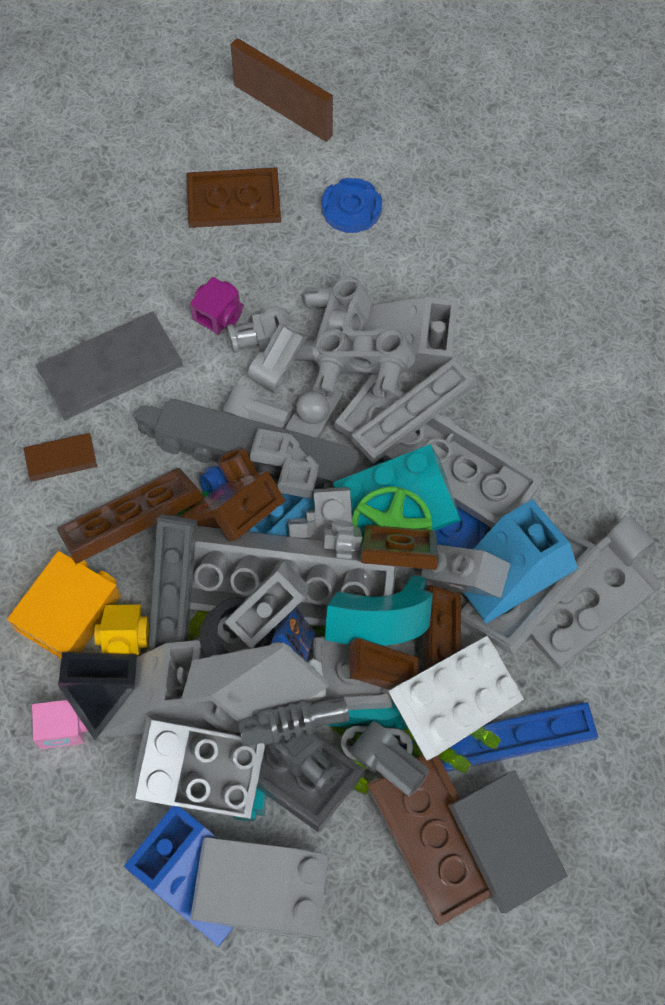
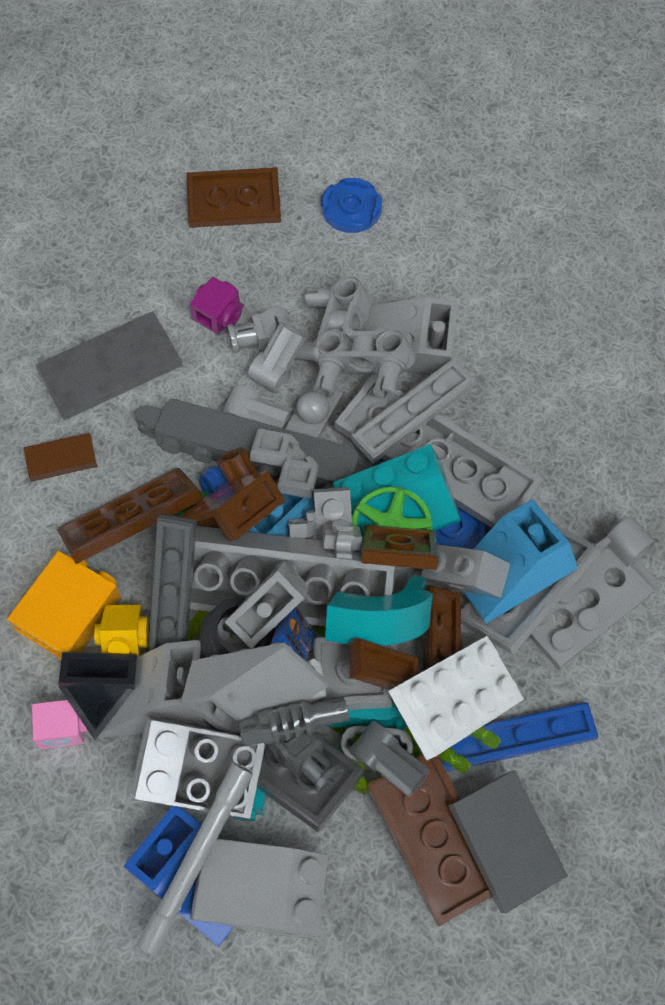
reddish brown tile [230,38,333,142] -> none
none -> light grey piece [137,763,253,956]

